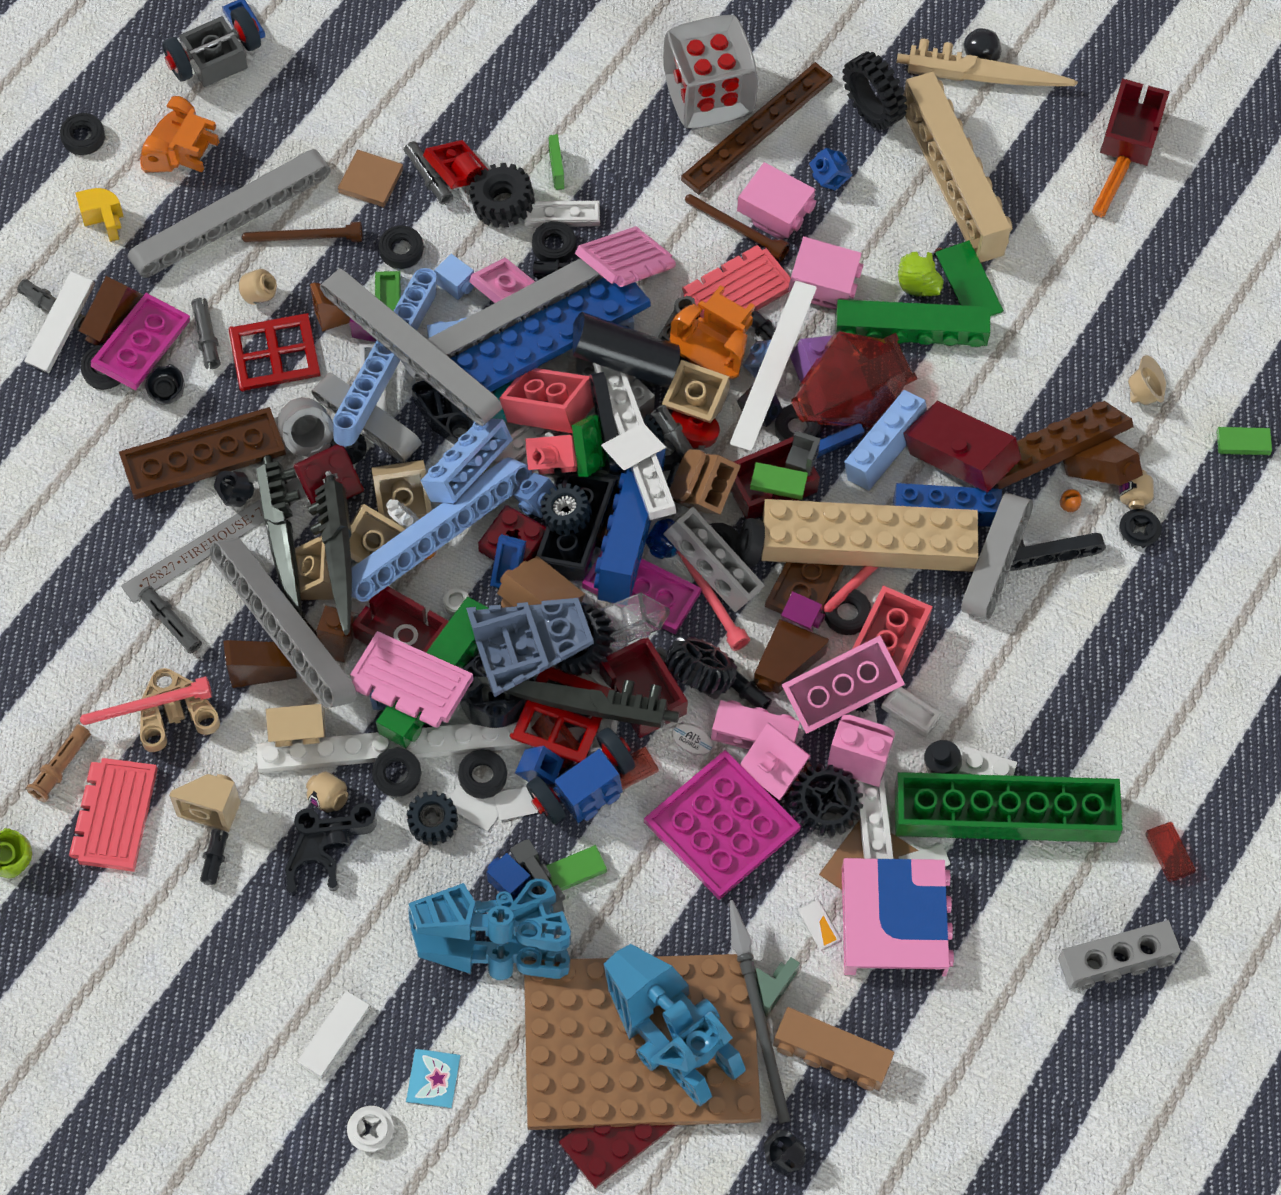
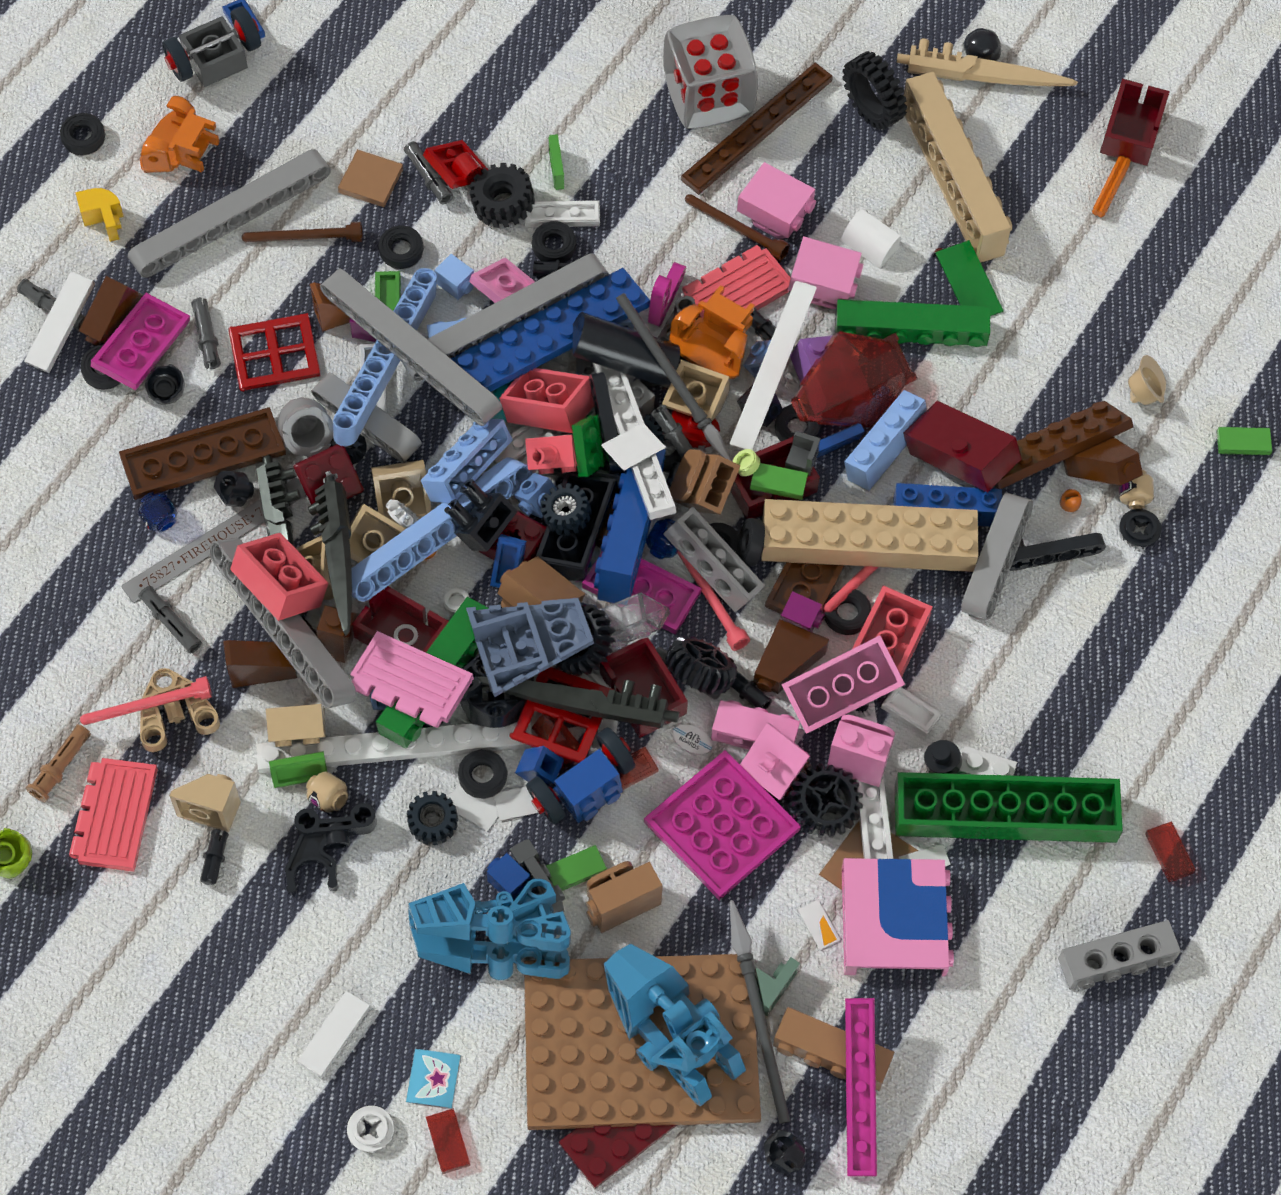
tan head [239,269,277,305] -> none
black tyre [372,747,422,797] -> none
black connector [412,380,474,445] -> none
bright pink hinge [575,226,676,287] -> none
blue brick [809,148,853,191] -> none
lime hair [898,251,944,297] -> none
none -> clear blue head [138,492,178,533]
none -> coral brick [230,533,329,621]
none -> bright green tile [269,751,328,788]
none -> clear red tile [426,1108,470,1175]
none -> black brick [444,479,518,551]
none -> medium nougat brick [586,861,663,933]
none -> dark grey piece [616,293,733,462]
none -> dark pink beam [648,262,687,327]
none -> yellowish green tile [733,449,760,476]
none -> white brick [841,208,901,268]
none -> dark pink tile [845,998,877,1176]

